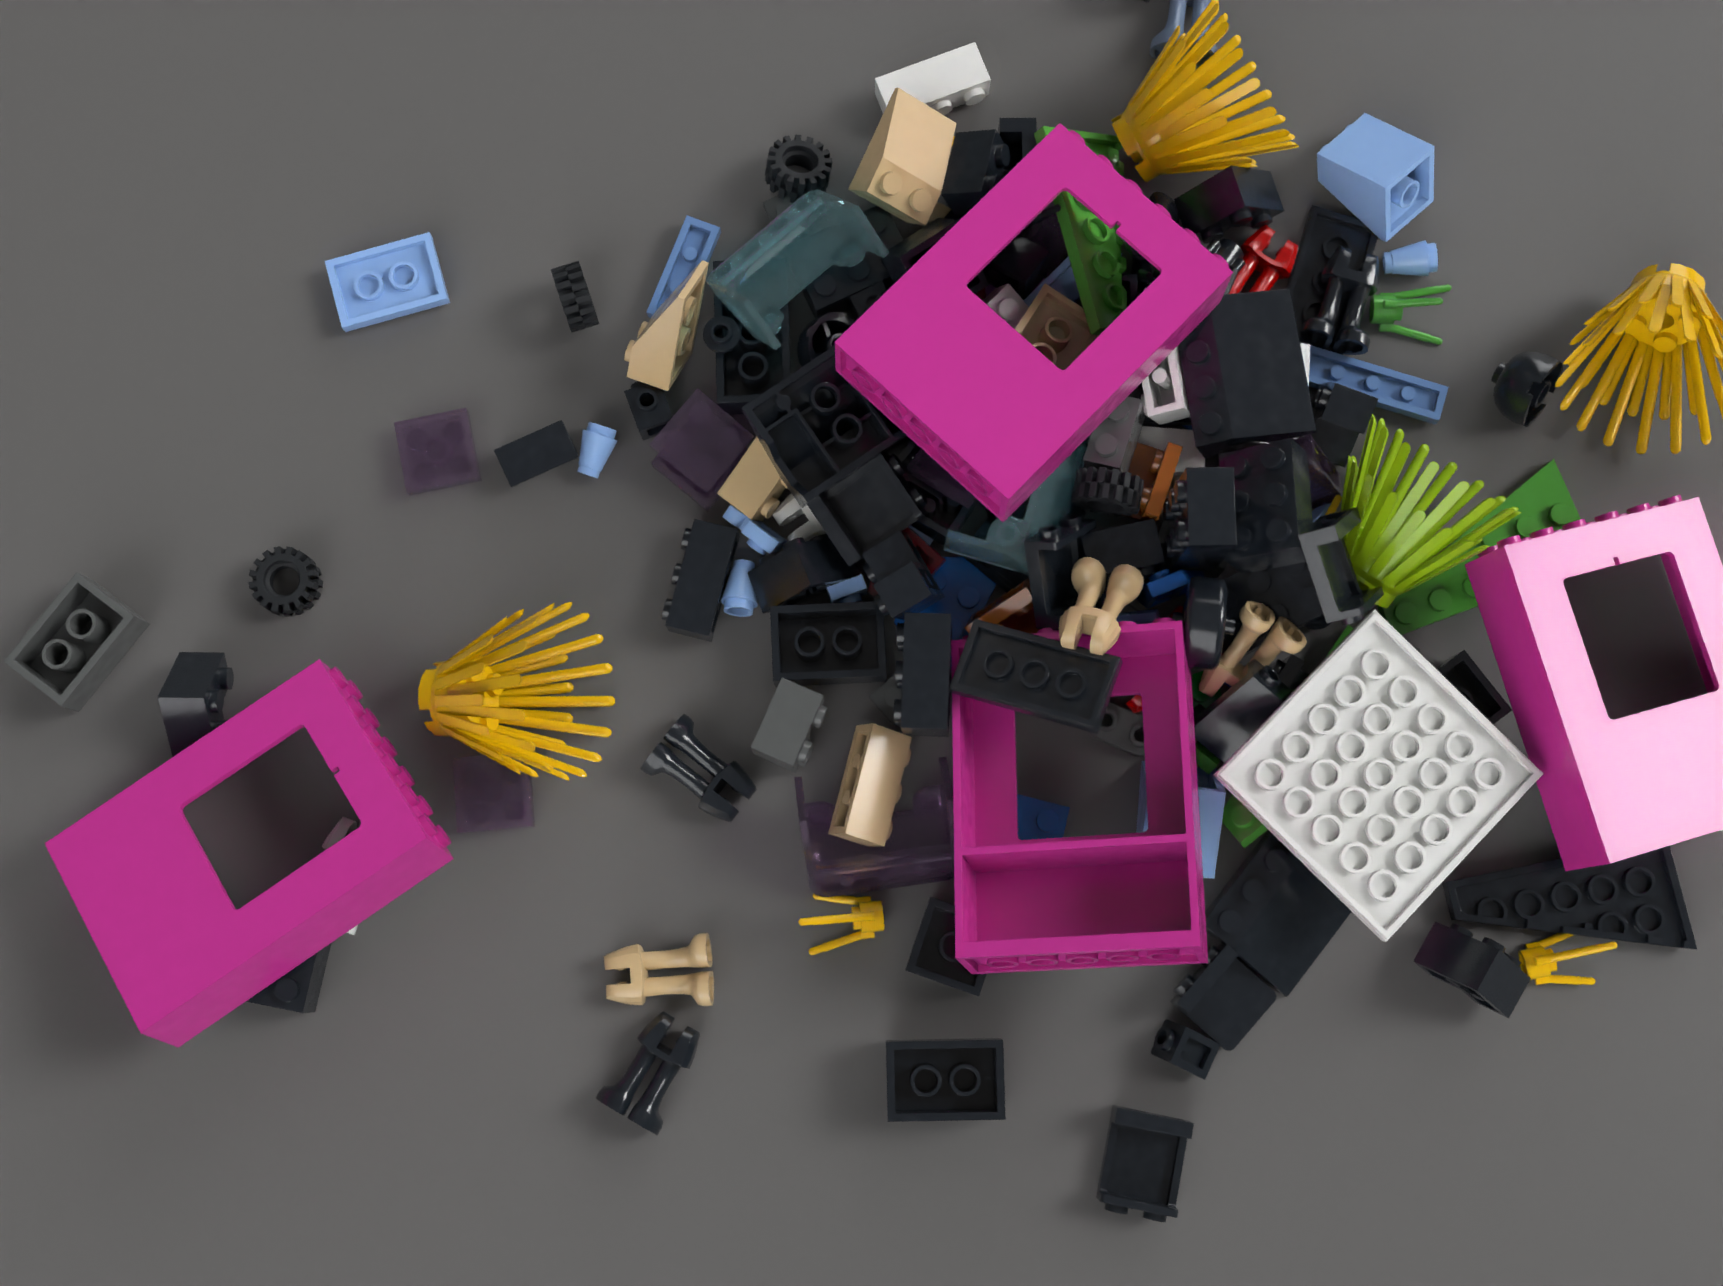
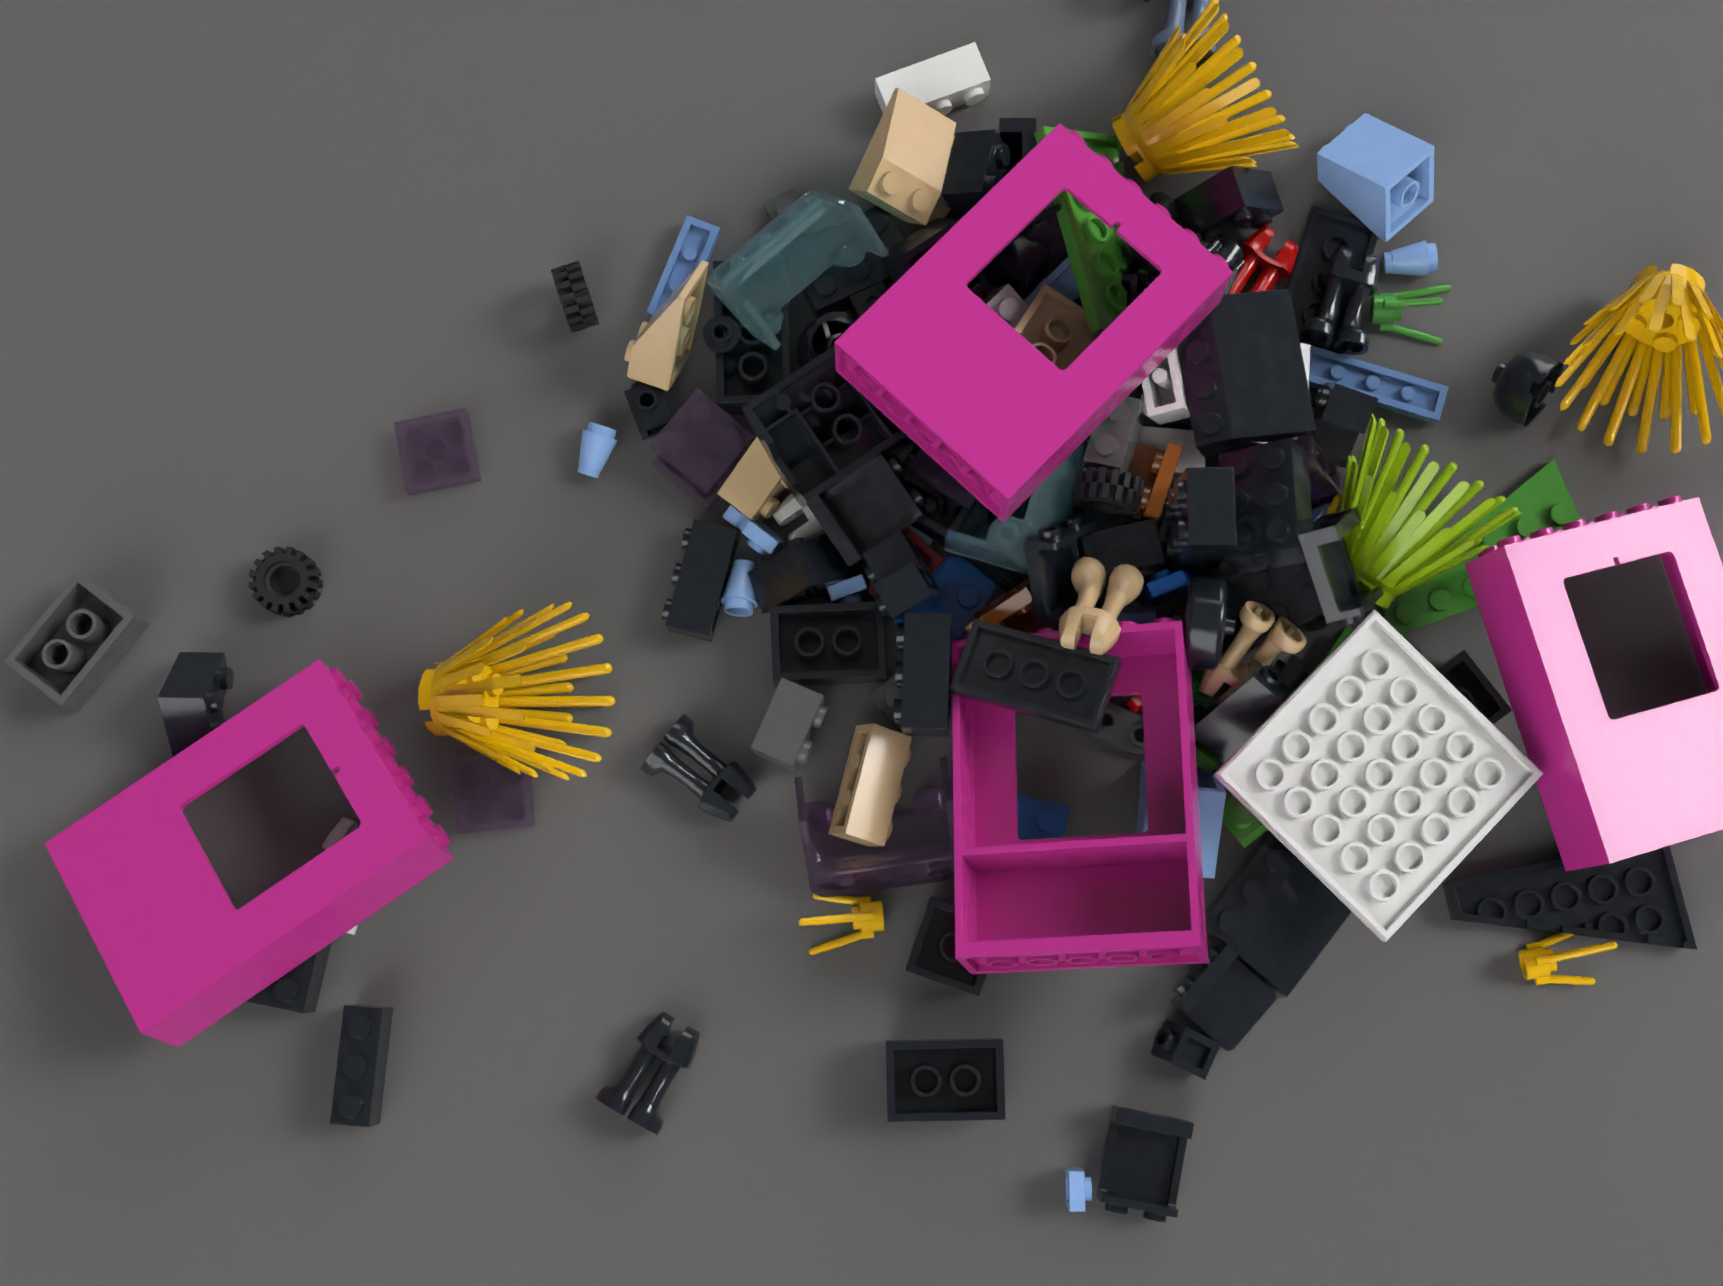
light blue plate [325,232,450,332] -> none
black hinge [494,420,579,487] -> none
tan piece [603,933,714,1006] -> none
black tyre [765,135,832,204] -> none
black brick [1414,922,1531,1018] -> none
none -> black brick [330,1004,393,1127]
none -> light blue plate [1065,1167,1092,1212]

